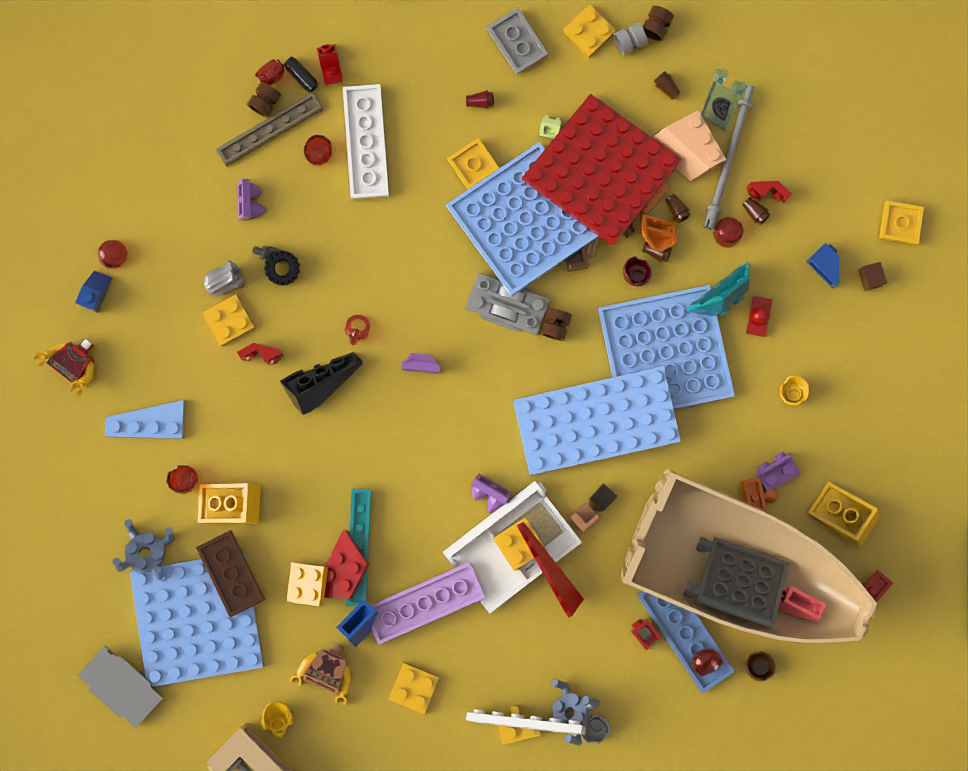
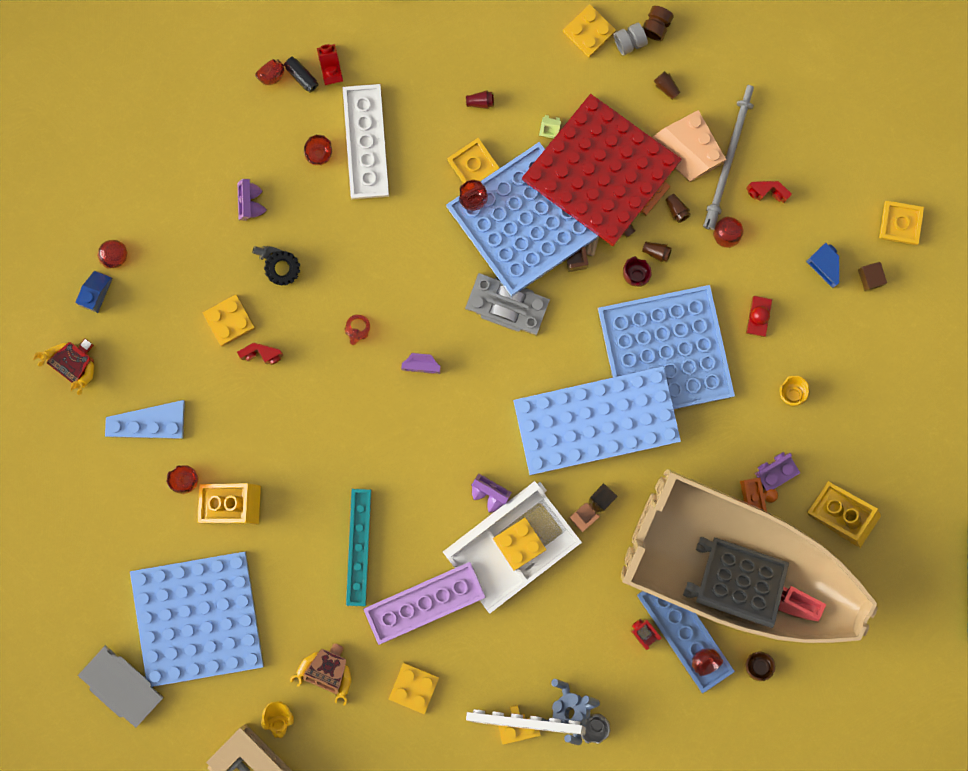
sand blue plate [113,520,175,580] -> none
reddish brown tile [196,530,266,618] -> none
light grey piece [204,260,244,296] -> none
dark tan tile [216,92,323,167] -> none
reddish brown wheel [247,82,281,118] -> none
black wedge [280,352,363,415] -> none
plate [287,563,328,606] -> none
red wing [324,530,370,599] -> none
blue slope [336,599,378,647] -> none
light grey plate [486,8,548,76] -> none
red wedge [516,522,584,618] -> none
reddish brown wheel [541,308,572,341] -> none
orange slope [640,214,678,252] -> none
teal wedge [687,262,750,316] -> none
clear light blue flag [700,69,747,131] -> none
reddish brown cone [742,197,771,225] -> none
red panel [862,570,893,603] -> none
none -> clear red hair [459,179,488,211]

